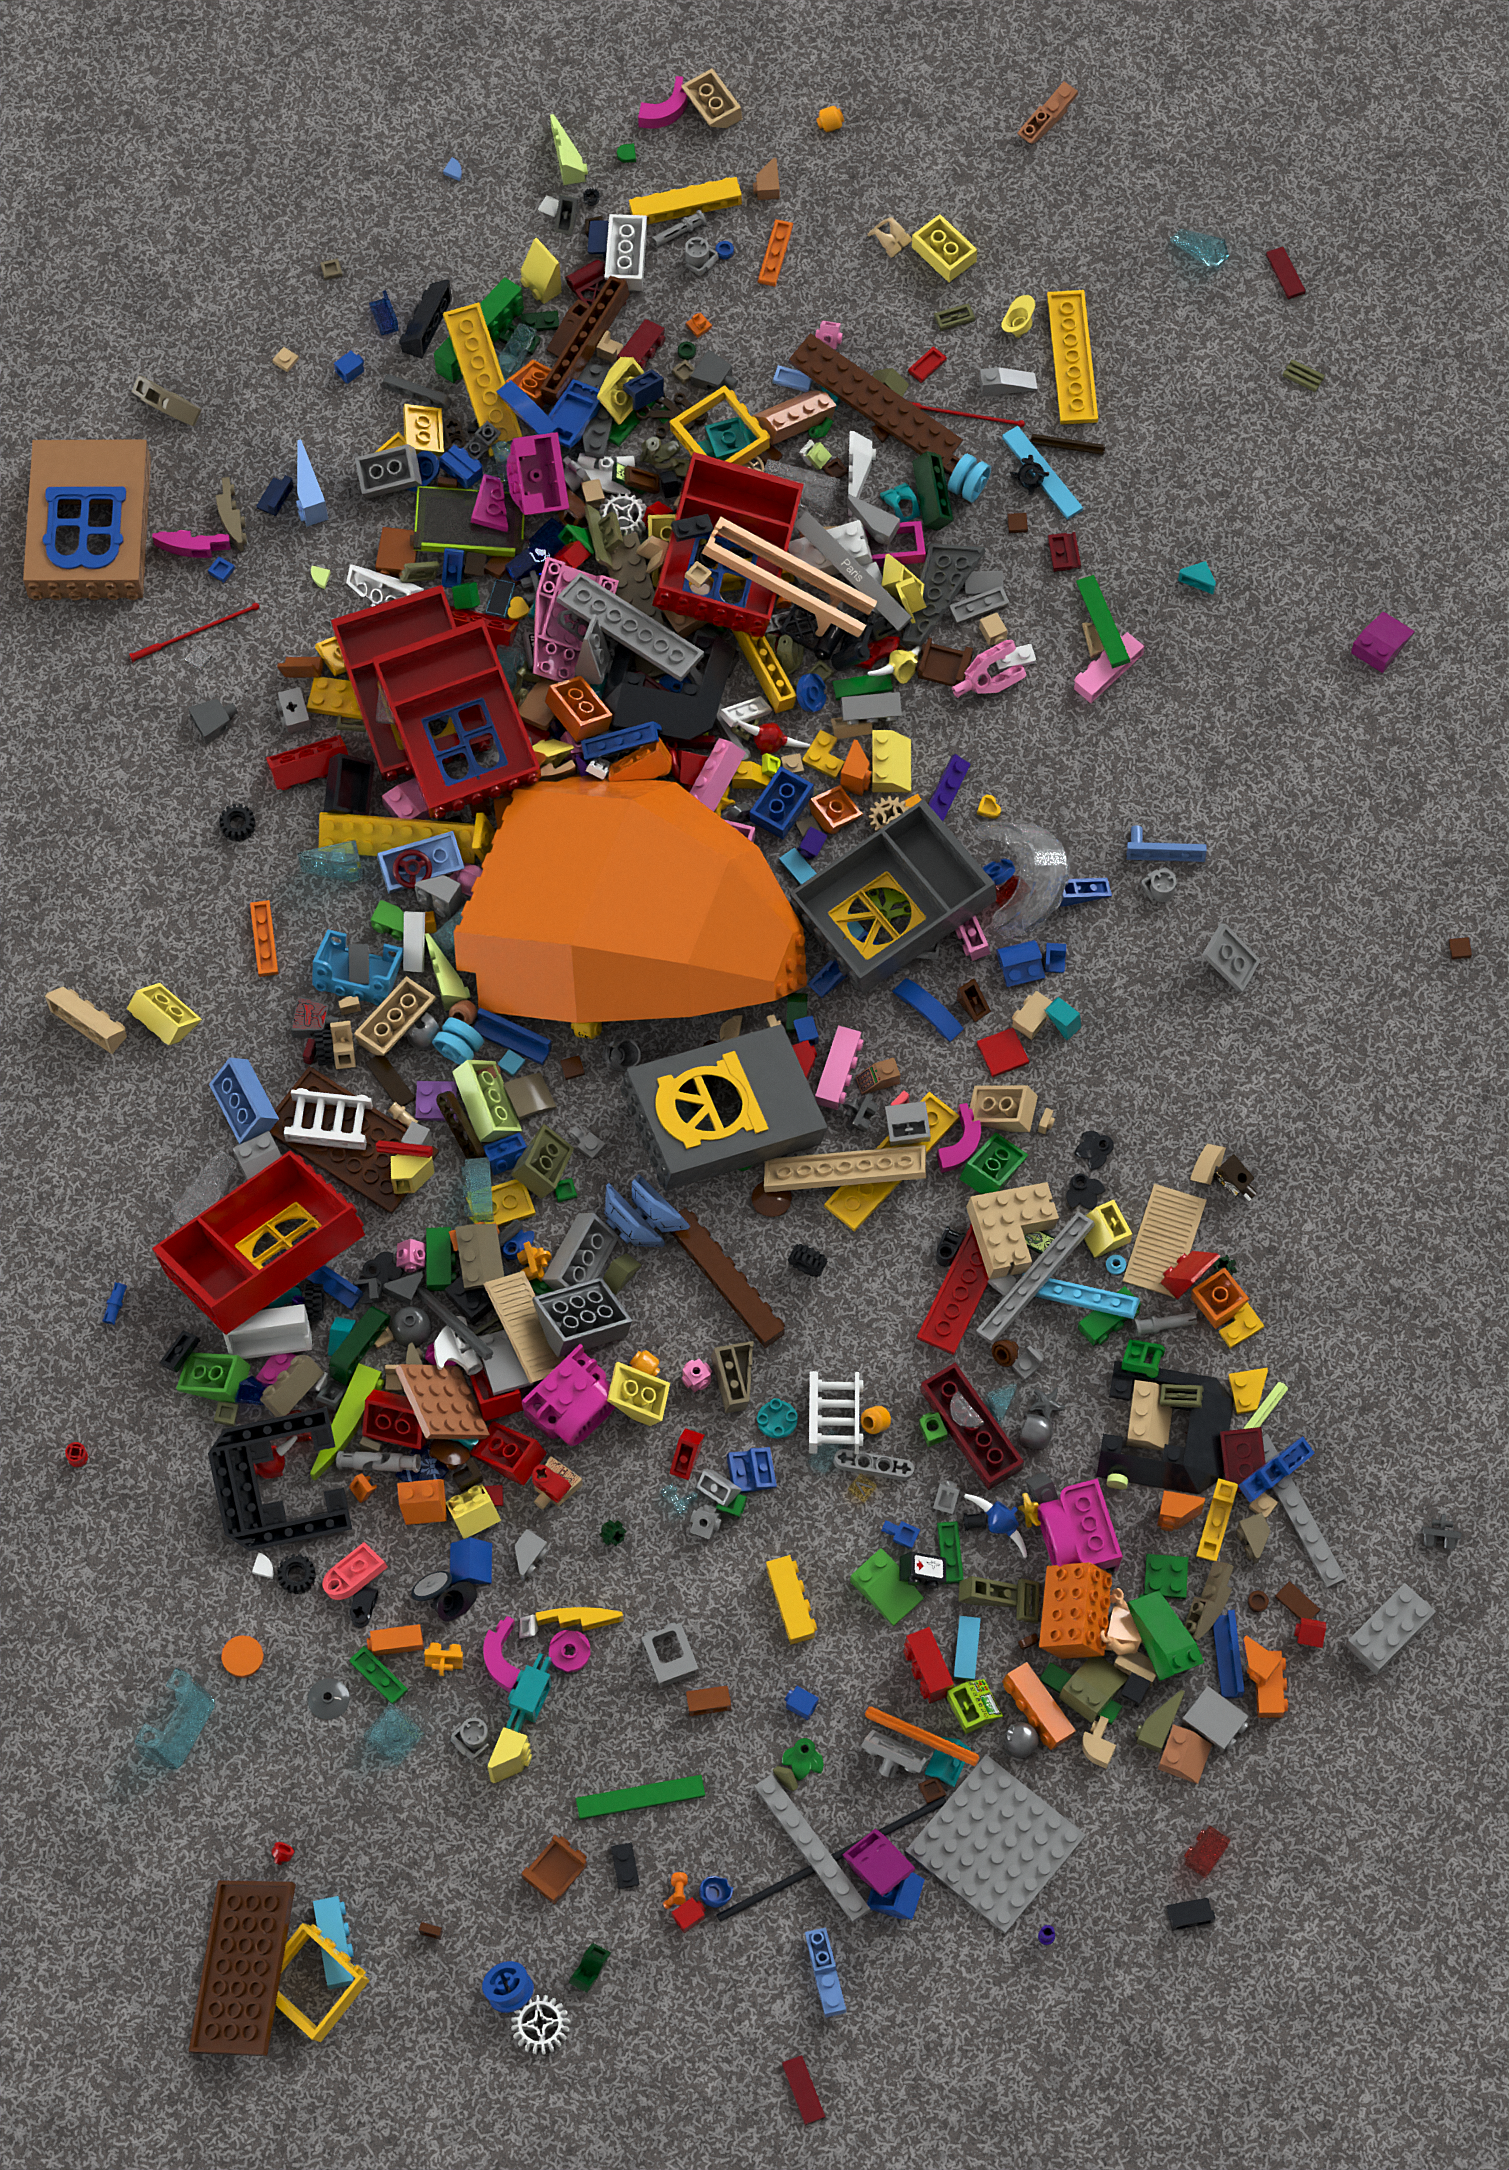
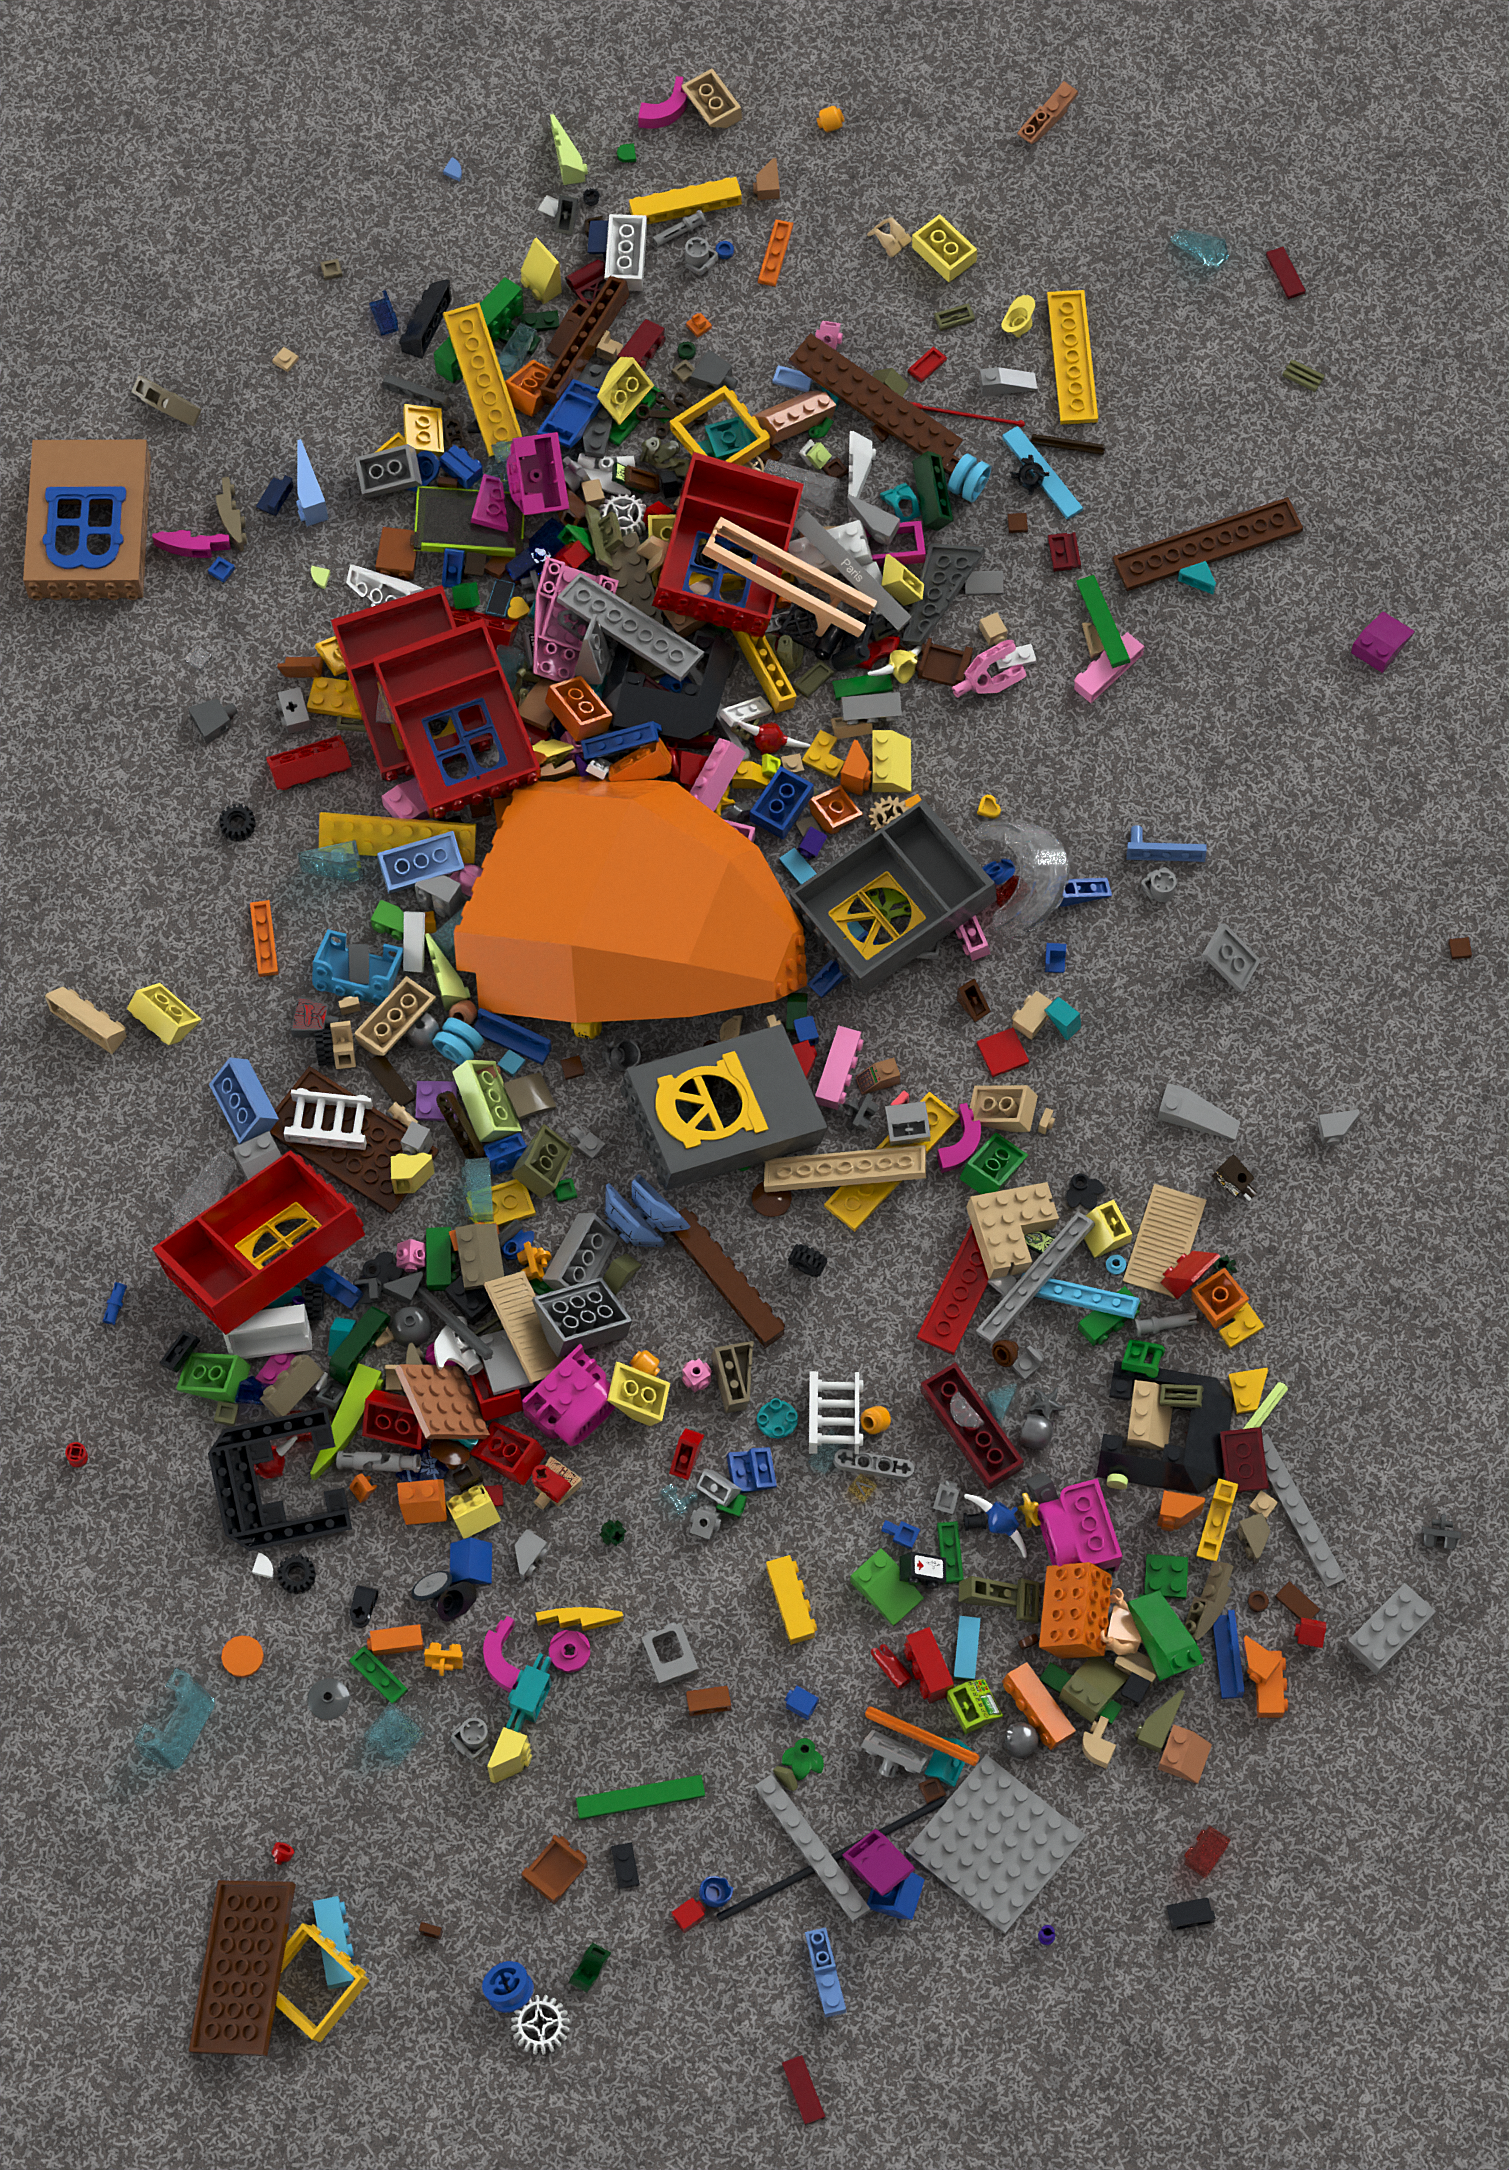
red piece [129,603,259,662] -> none
dark red tile [303,1038,316,1065] -> none
coral tile [322,1542,388,1600] -> none
black piece [324,753,375,816] -> none
blue brick [334,350,364,384] -> none
dark tan tile [359,1437,382,1453] -> none
red axle [375,1140,433,1158] -> none
dark red piece [393,850,432,889] -> none
olive tile [399,561,440,582] -> none
dark grey slope [463,421,501,461] -> none
yellow plate [472,813,495,864] -> none
blue slope [496,380,559,435] -> none
white slope [519,1615,538,1639] -> none
dark blue panel [623,369,664,411] -> none
orange piece [663,1872,688,1909] -> none
black plate [671,514,714,542] -> none
tan plate [684,561,712,589] -> none
blue tile [796,673,826,712] -> none
blue slope [892,978,964,1042] -> none
light yellow panel [895,577,926,624] -> none
bright green brick [919,1412,948,1447] -> none
dark purple plate [928,754,971,821] -> none
black piece [936,1226,966,1267] -> none
light grey plate [949,586,1009,625] -> none
blue brick [996,940,1045,987] -> none
black plate [1075,1130,1114,1170] -> none
light grey panel [1181,1686,1249,1754] -> none
tan slope [1190,1144,1226,1185] -> none
blue slope [1238,1436,1315,1502] -> none
none -> red piece [871,1644,913,1690]
none -> reddish brown plate [1112,497,1303,591]
none -> light grey wedge [1158,1083,1240,1140]
none -> light grey slope [1317,1109,1360,1146]

